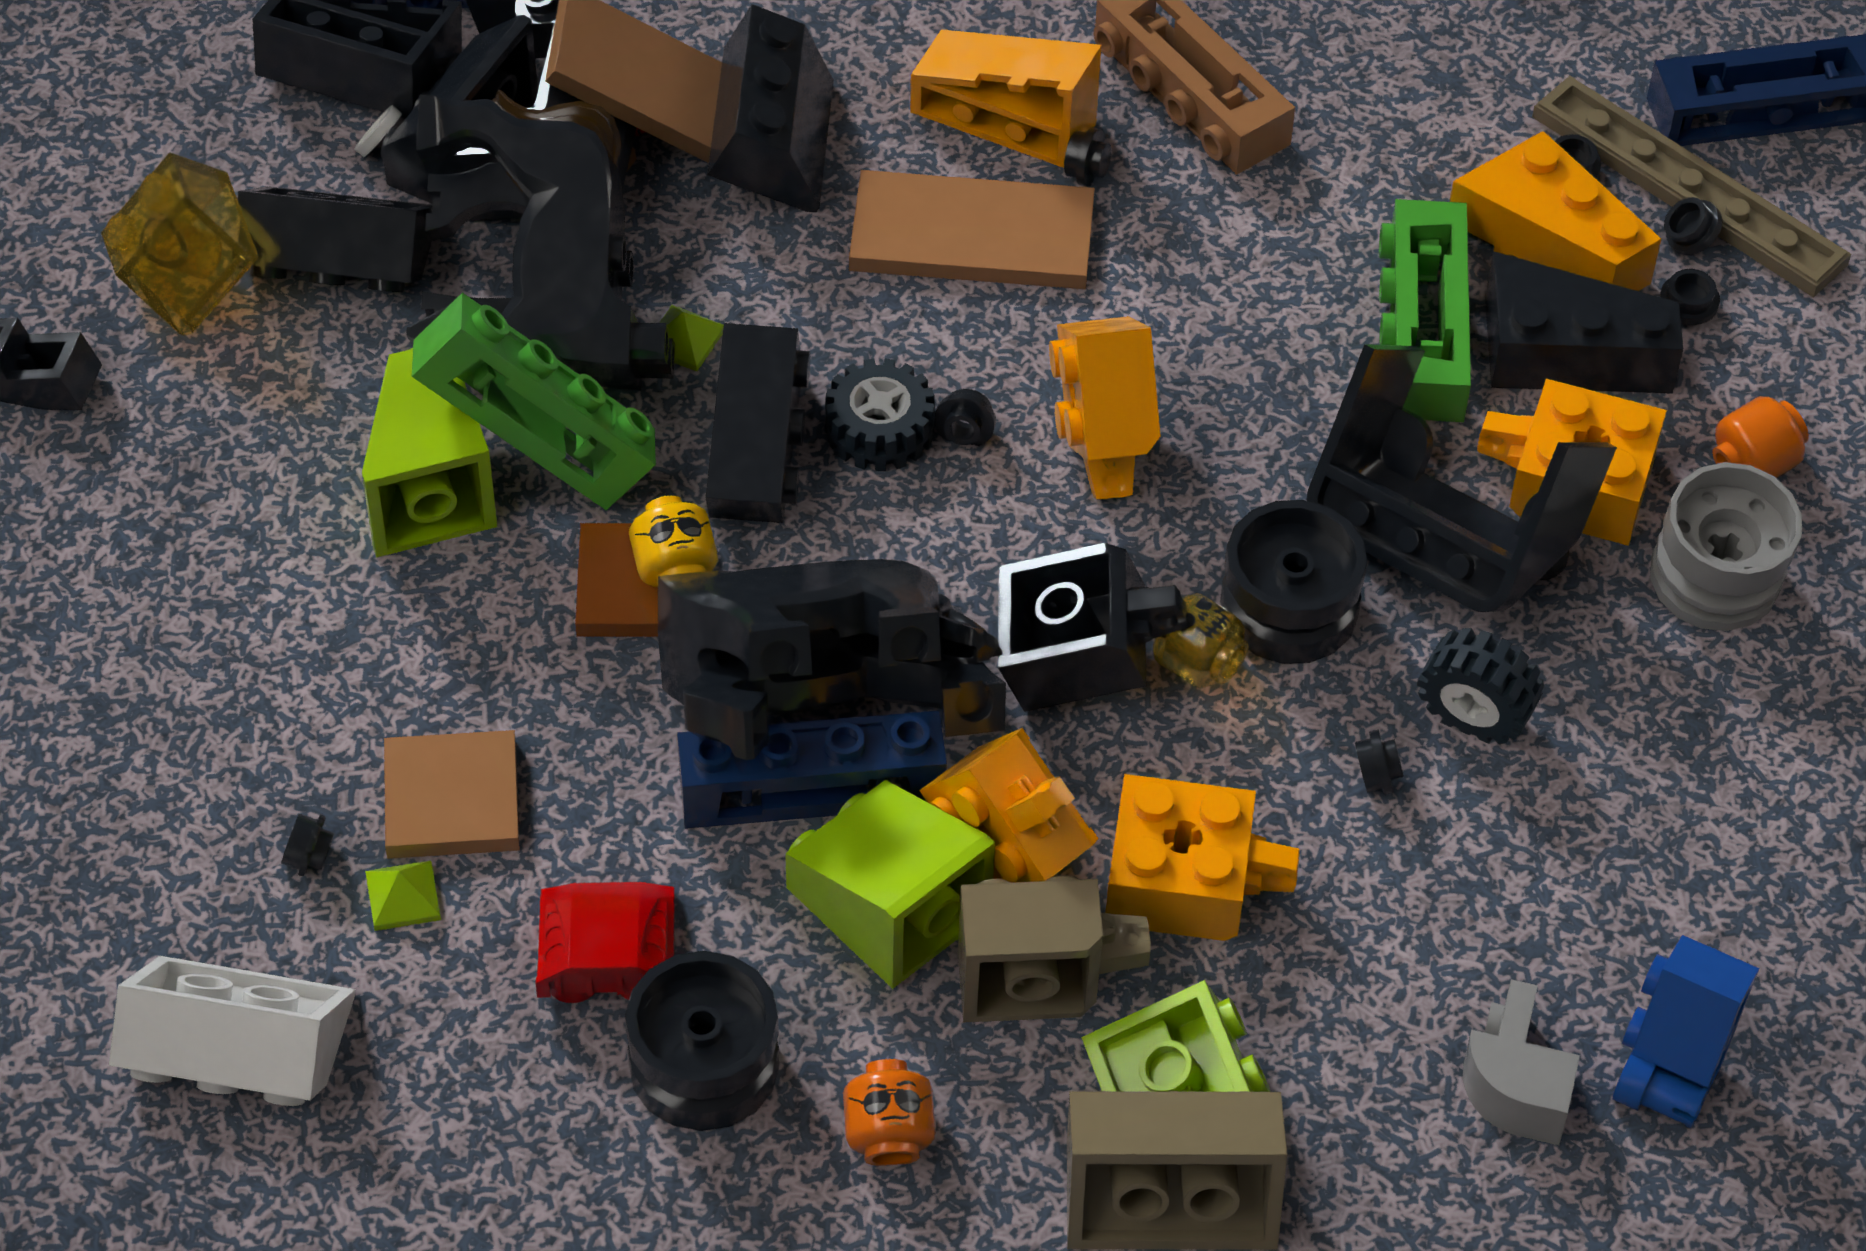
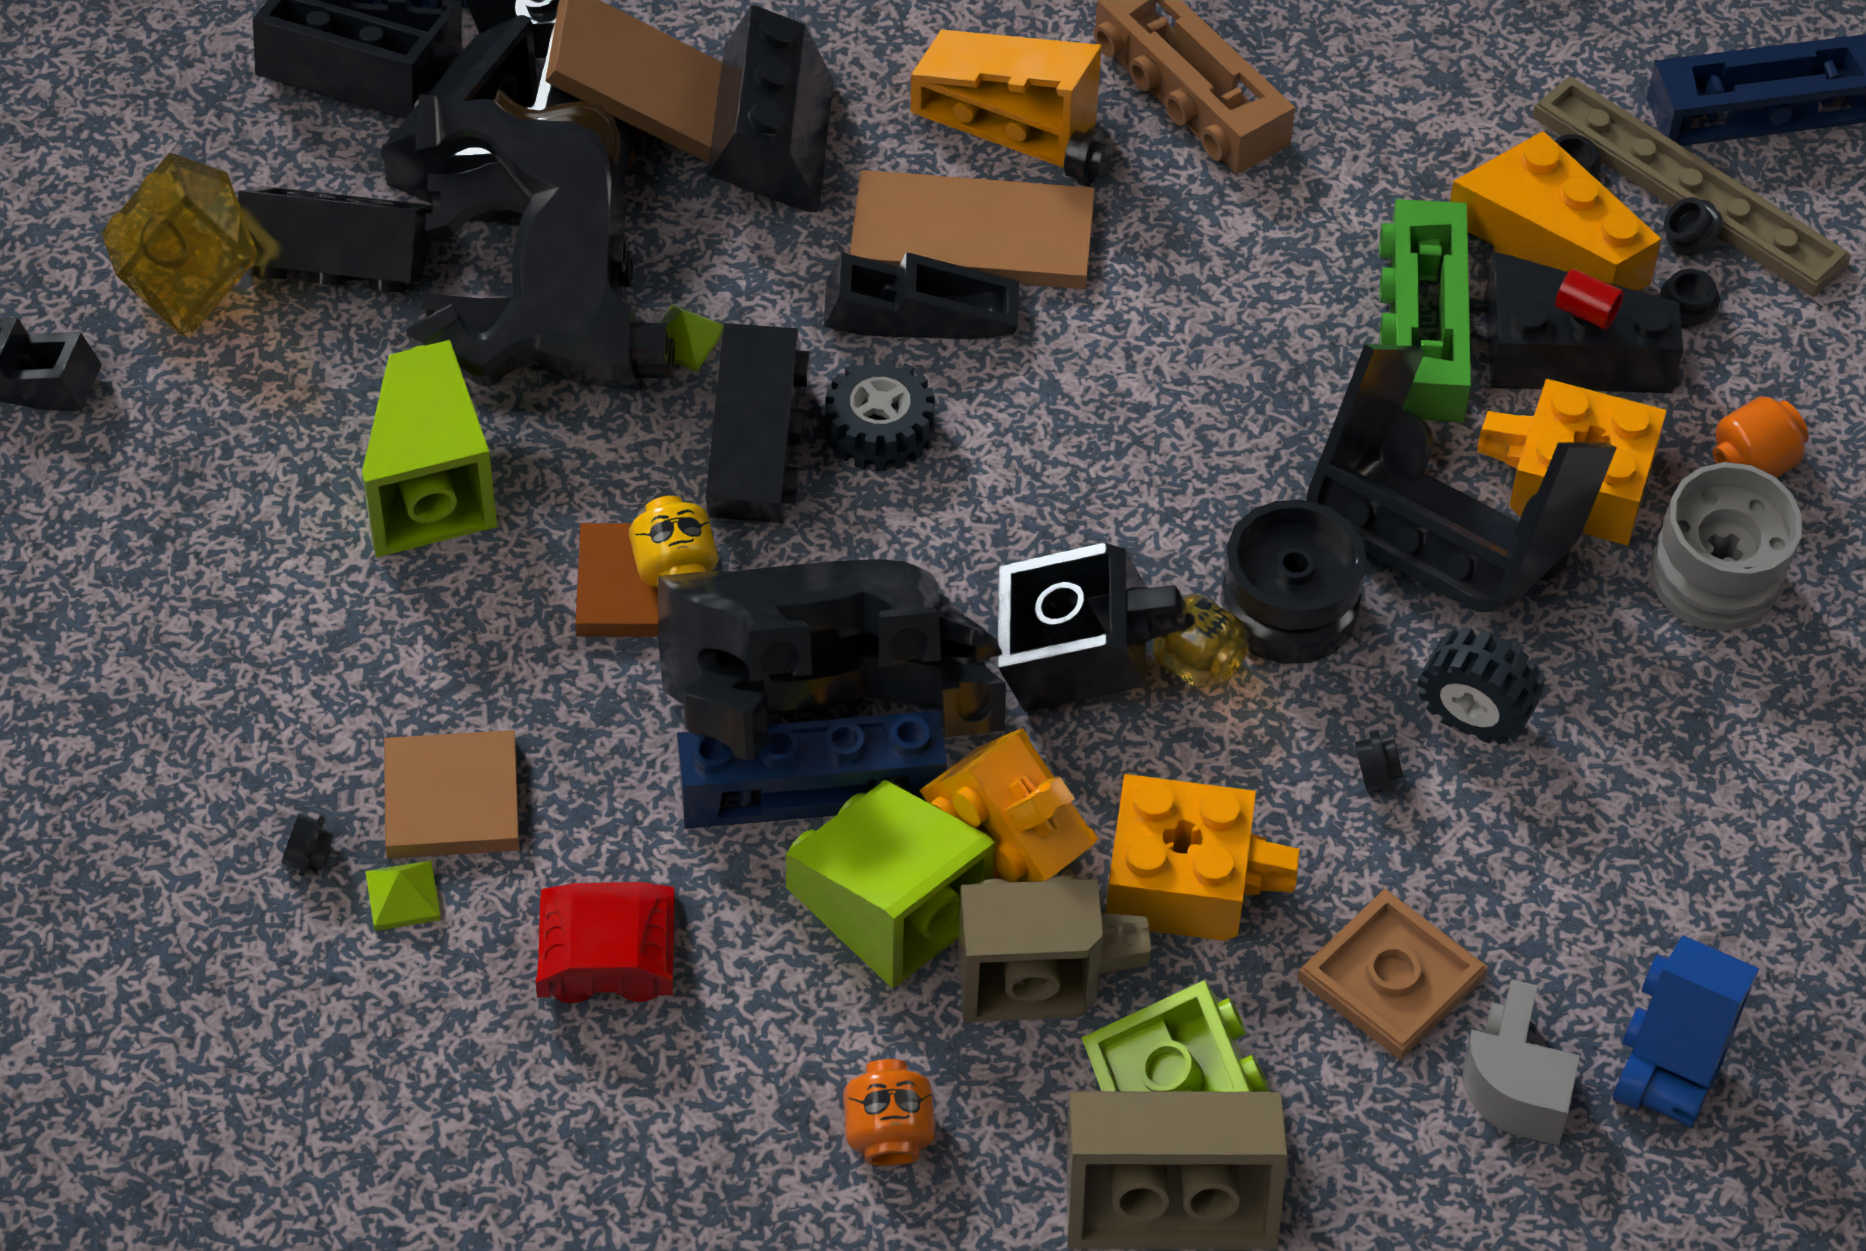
white slope [109,956,356,1106] -> none
white piece [354,105,401,157] -> none
bright green brick [412,292,656,510] -> none
black wheel [625,951,779,1131] -> none
black plate [935,389,996,446] -> none
light orange hinge [1049,316,1161,499] -> none
none -> black slope [823,252,1019,339]
none -> medium nougat tile [1297,889,1488,1061]
none -> red hinge [1555,268,1624,330]

